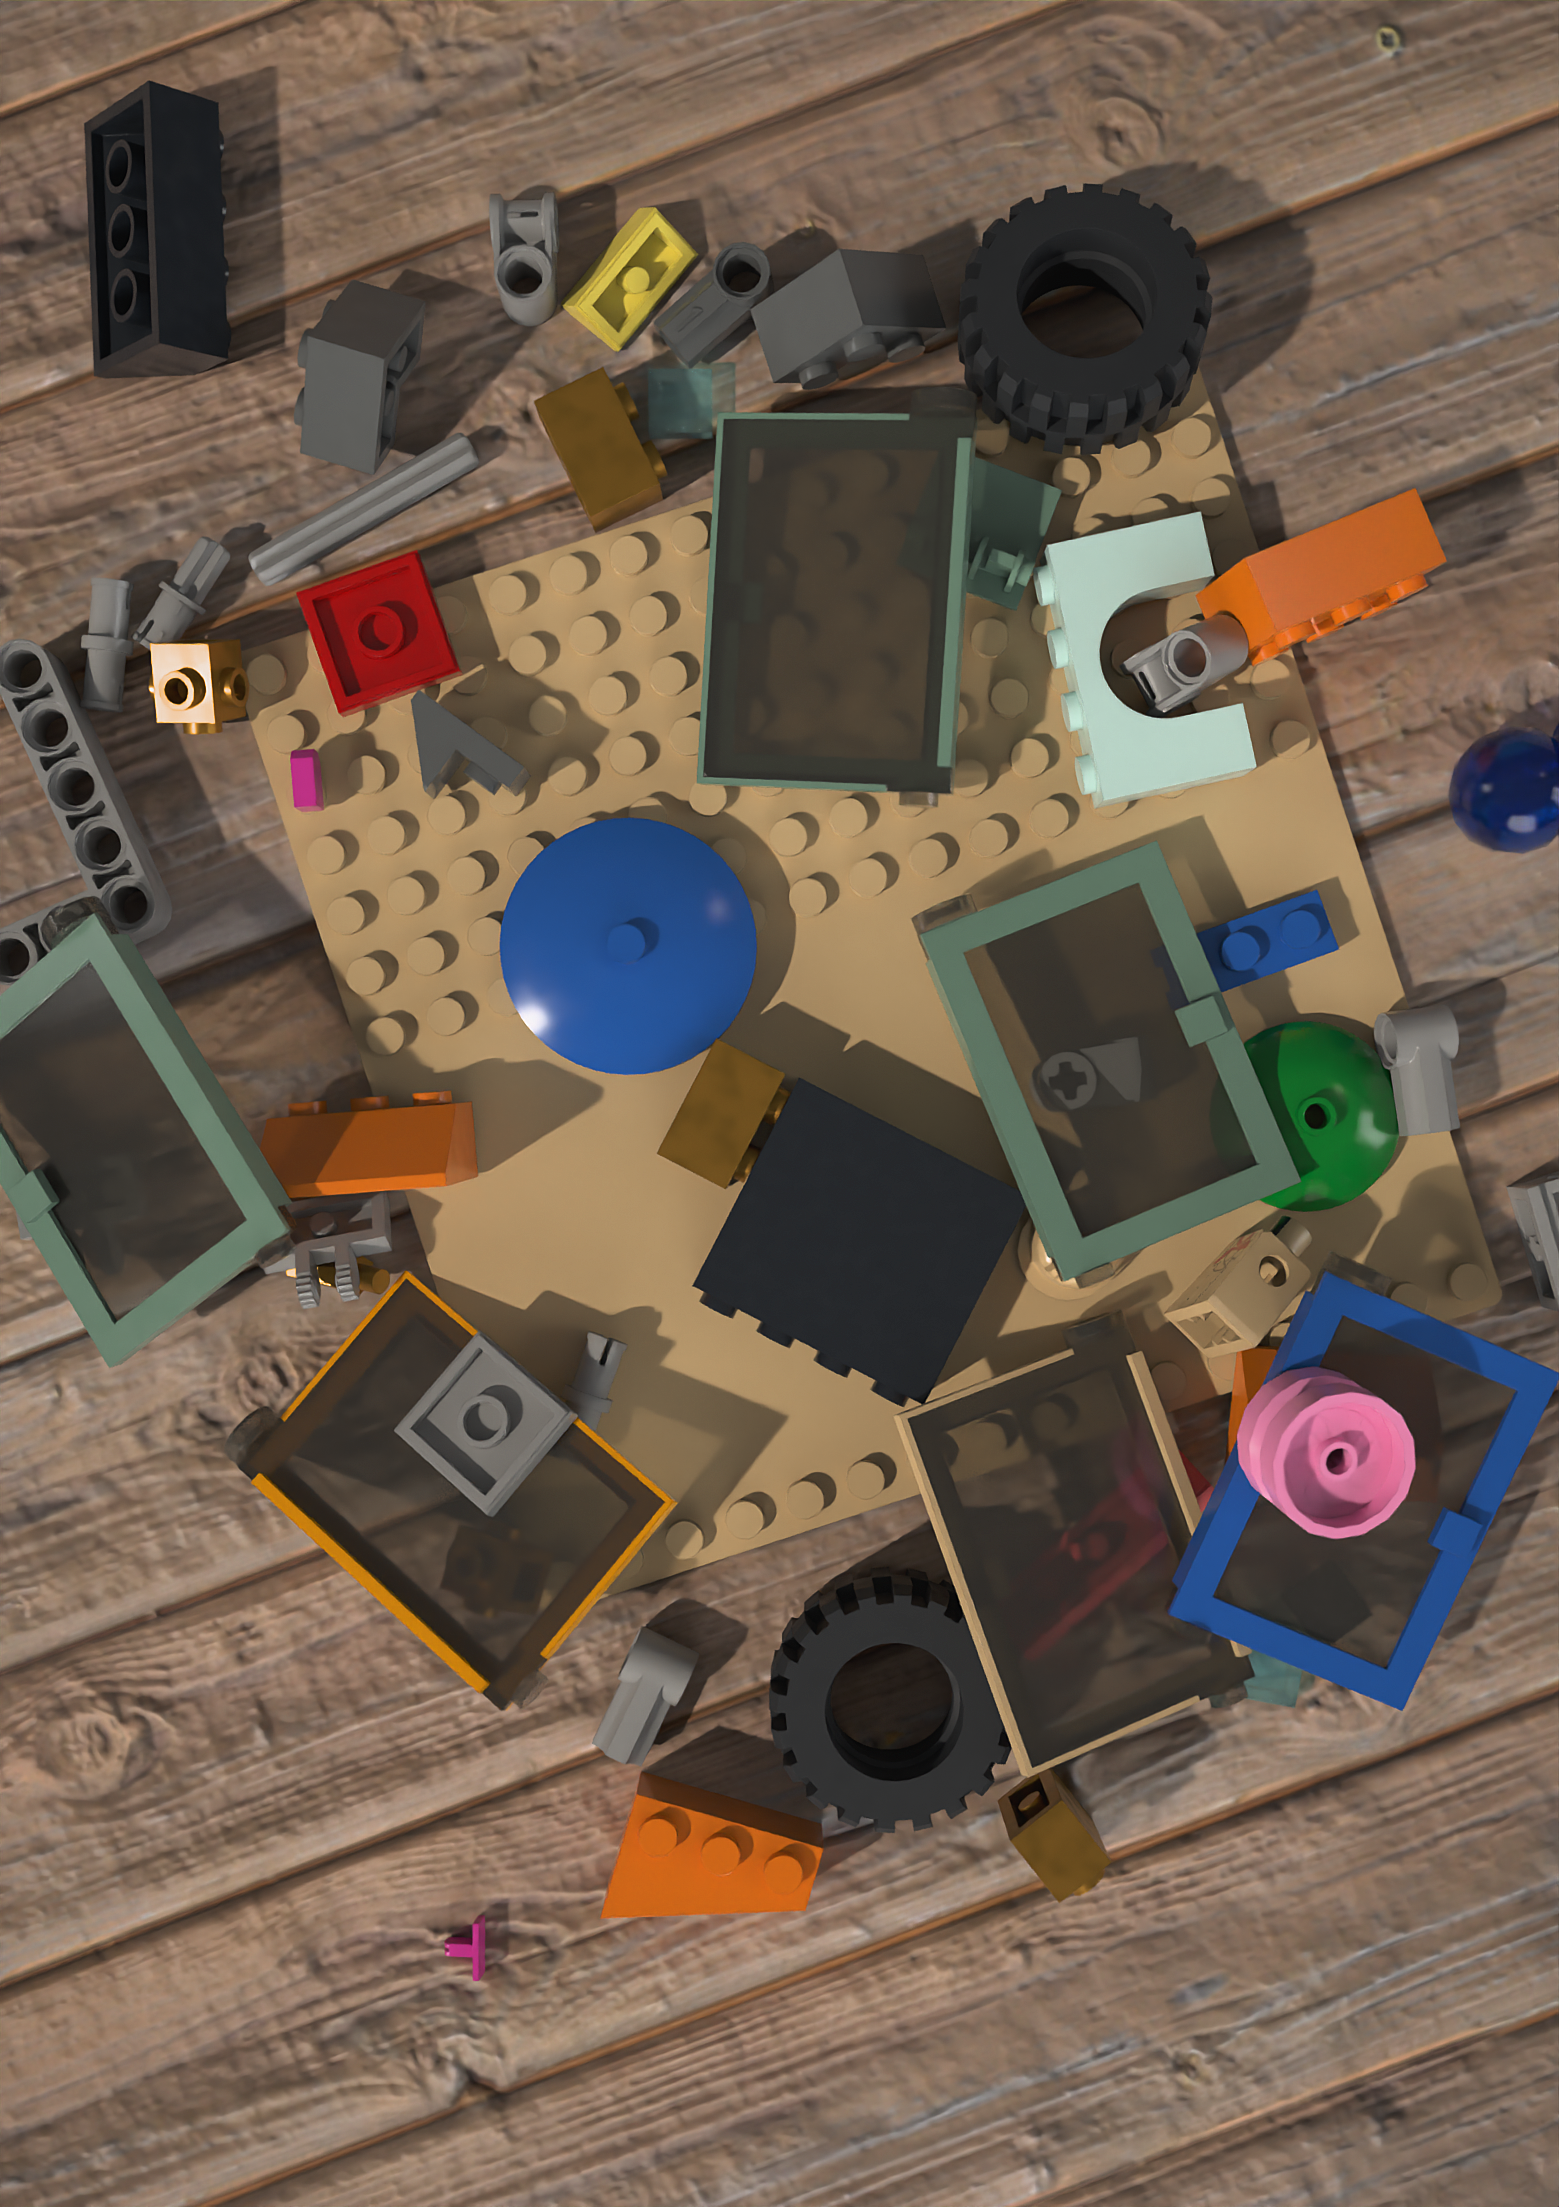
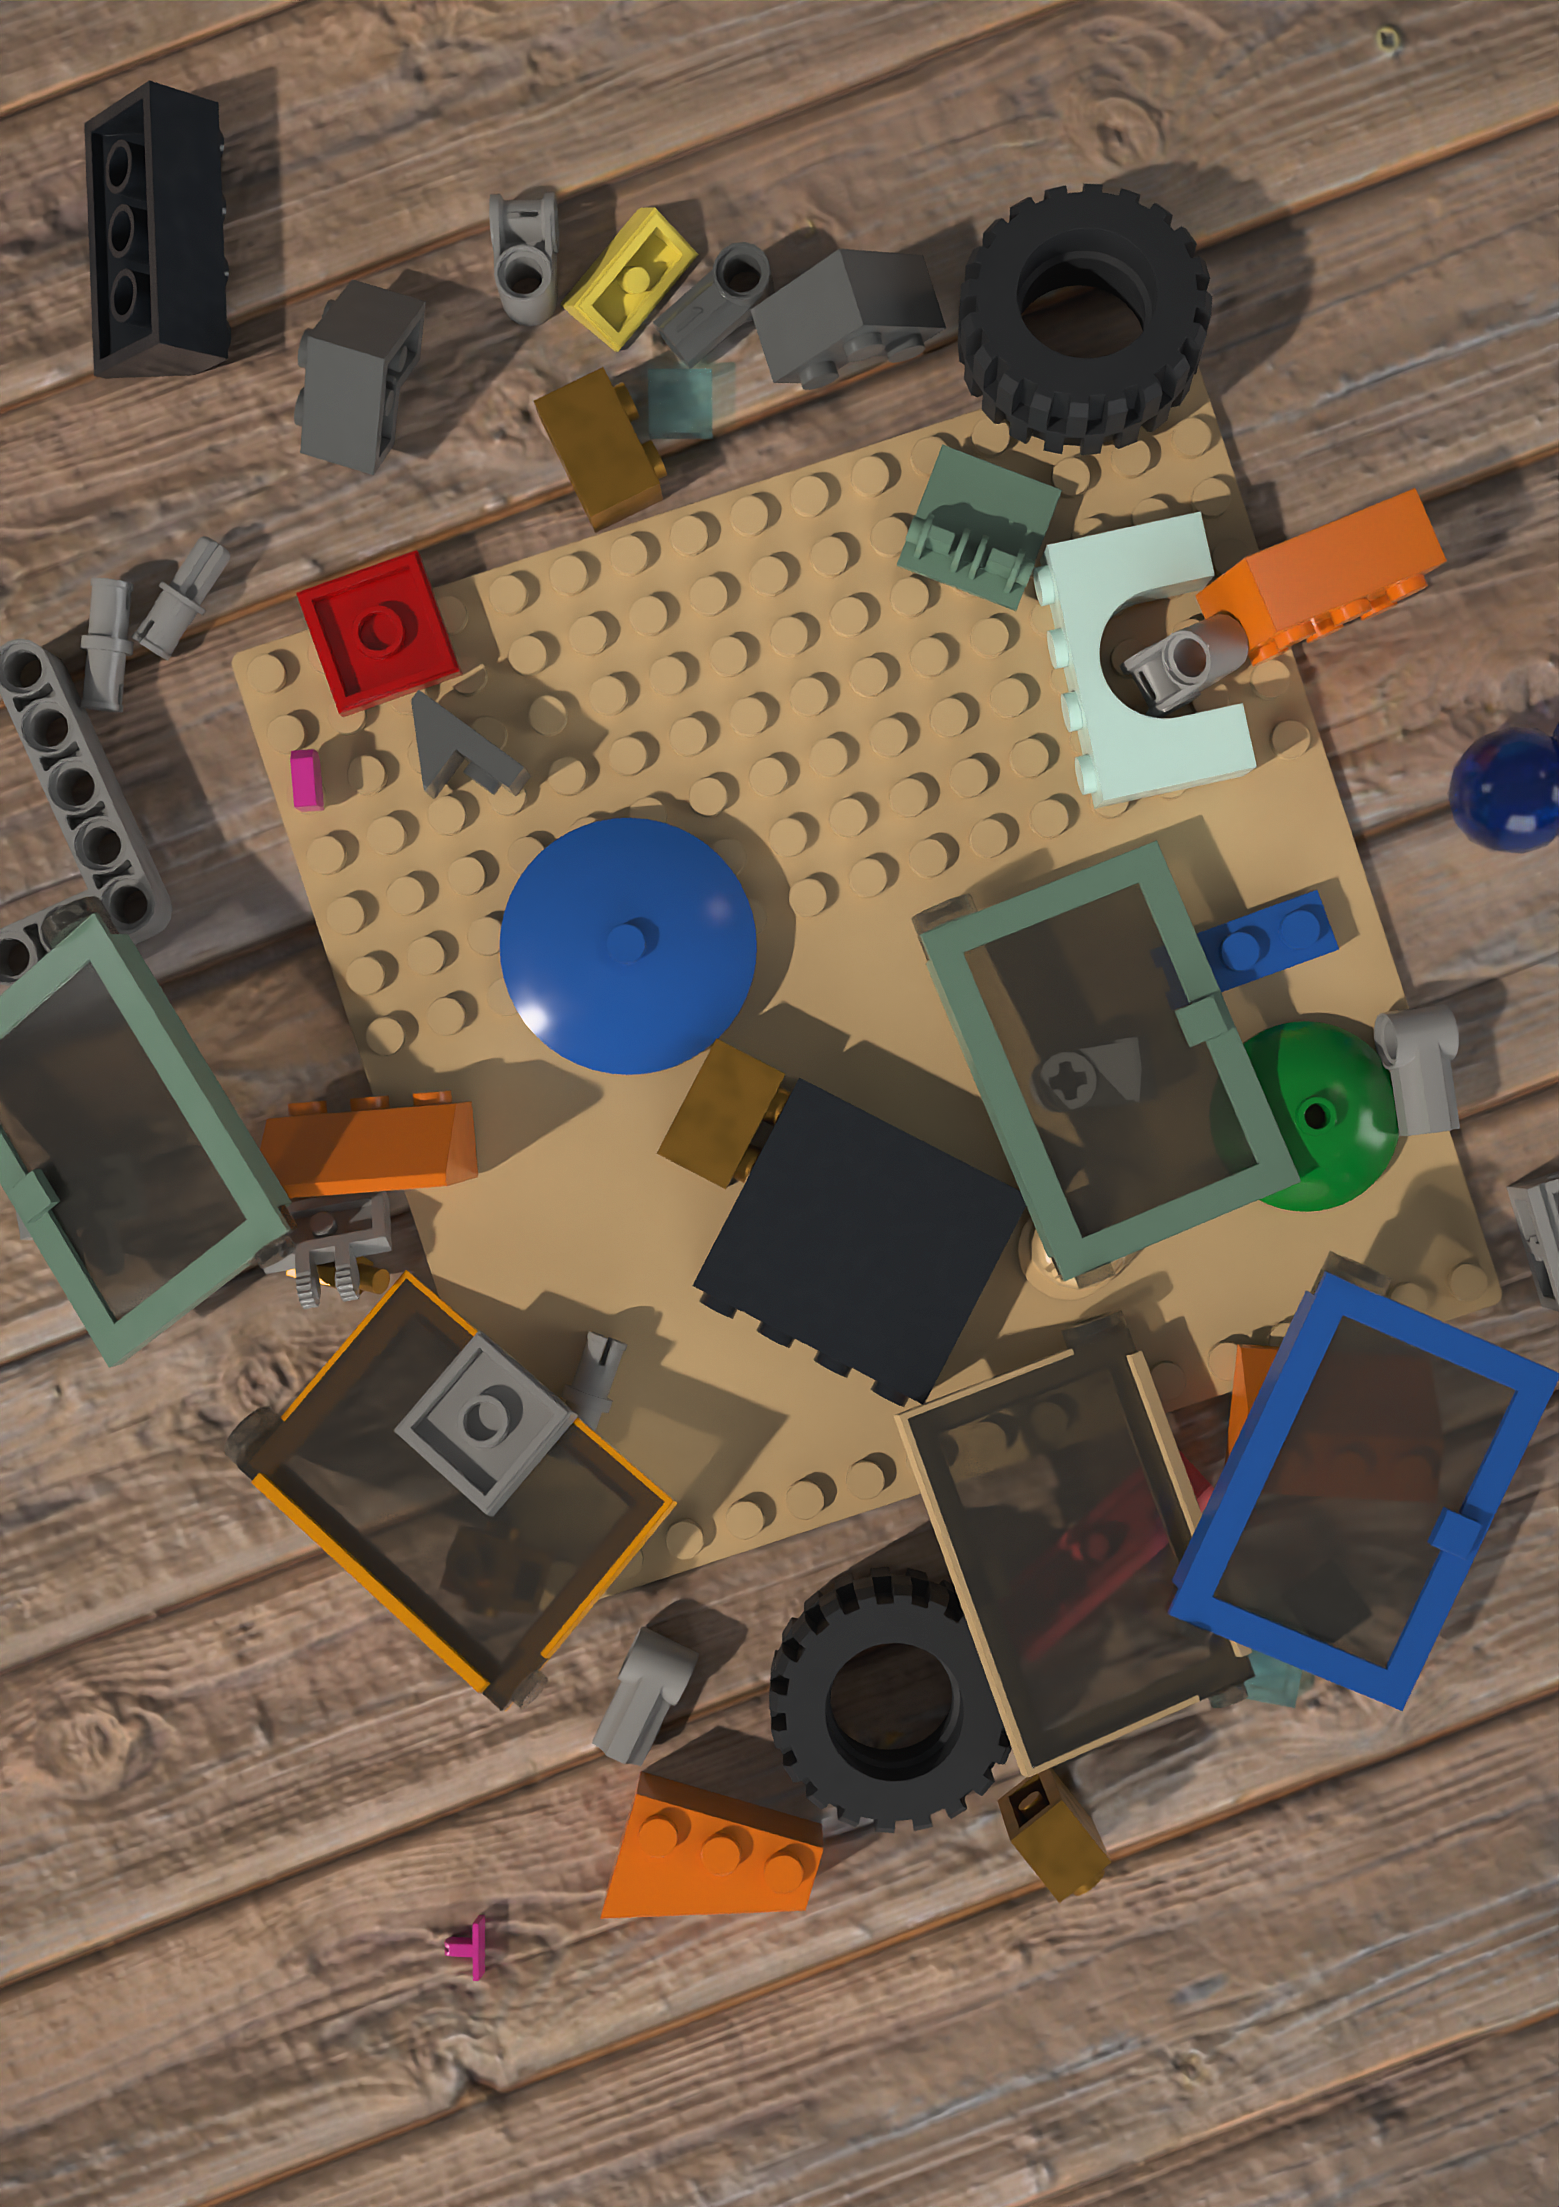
pearl gold brick [149,639,249,734] -> none
light grey axle [248,433,479,586] -> none
clear smoke door [697,387,977,808] -> none
tan torso [1164,1216,1312,1359] -> none
bright pink wheel [1237,1366,1416,1539] -> none

